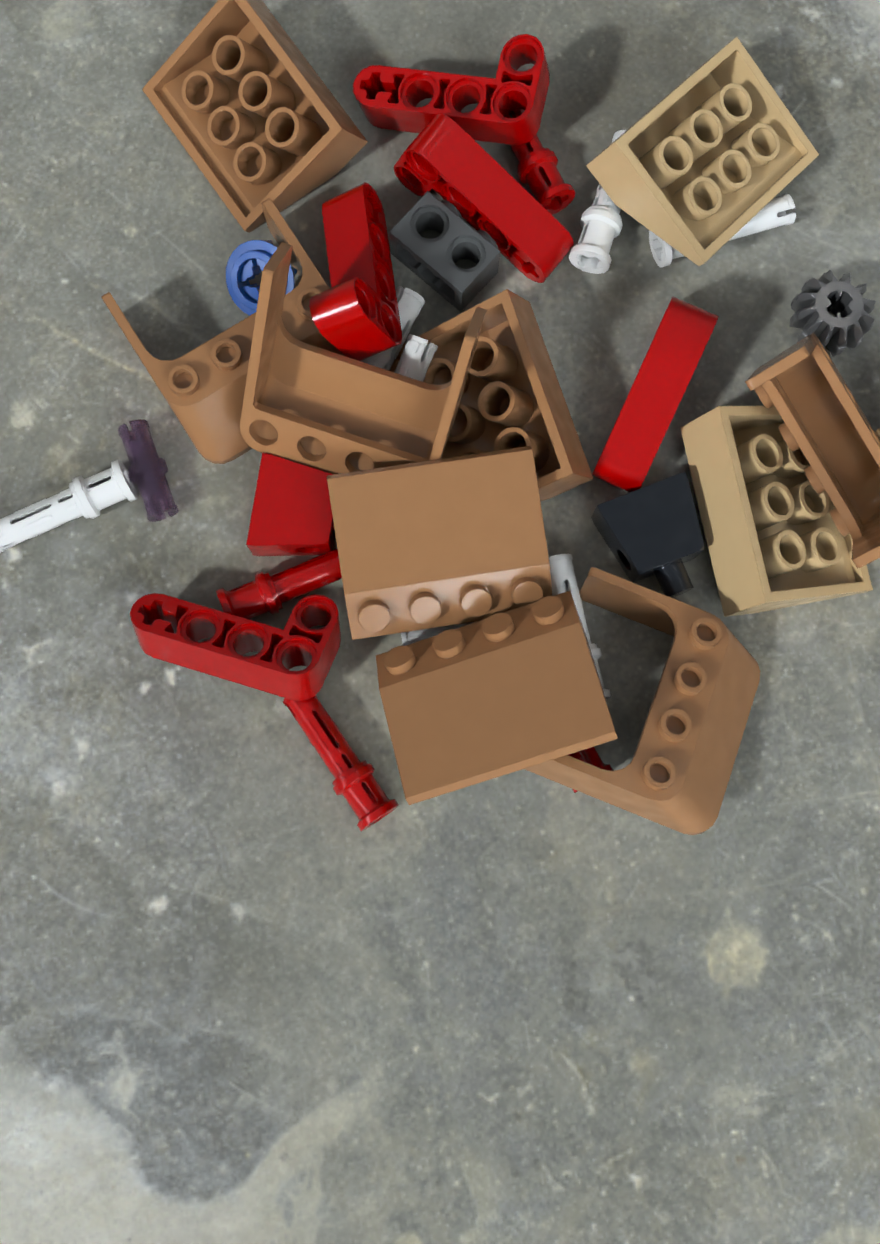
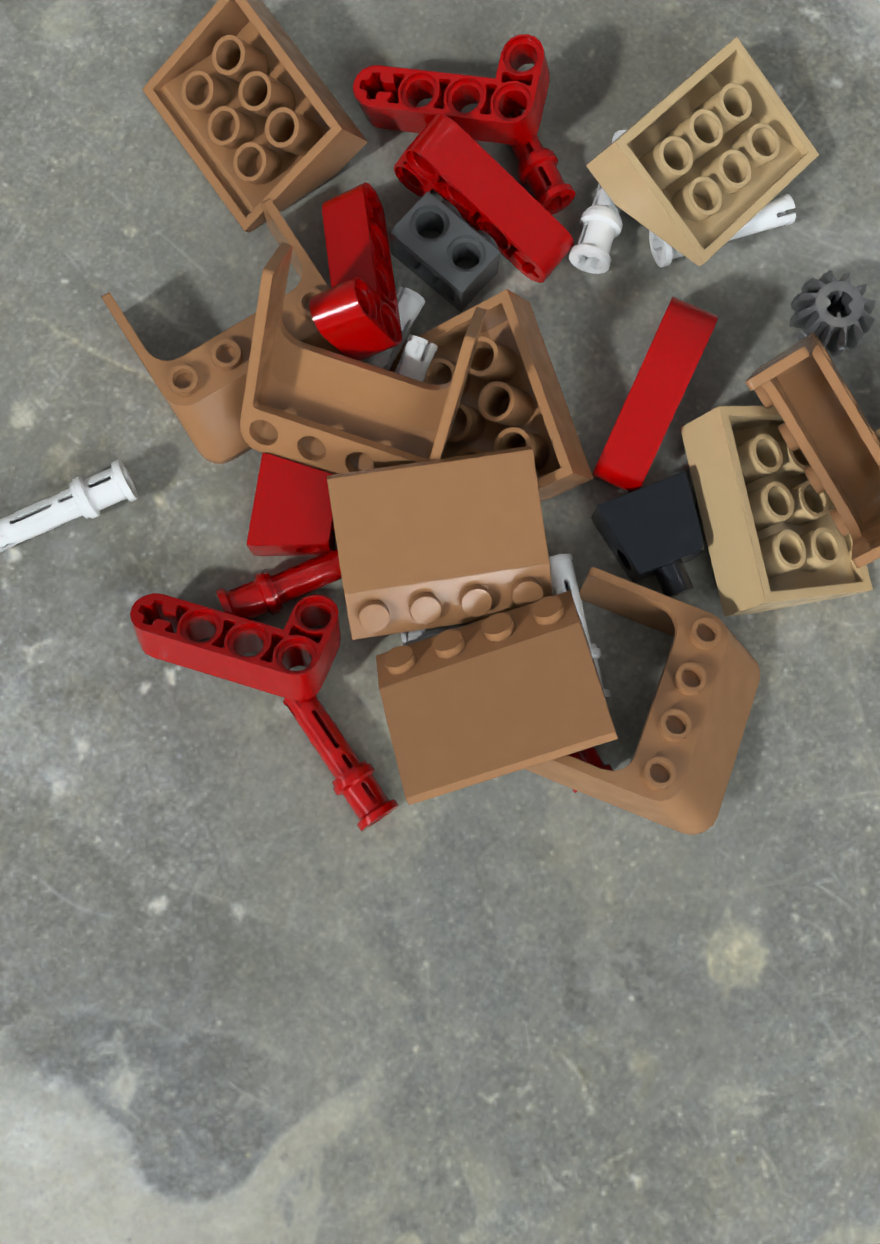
clear purple pin [117,419,179,522] -> none
blue gear [226,240,298,316] -> none

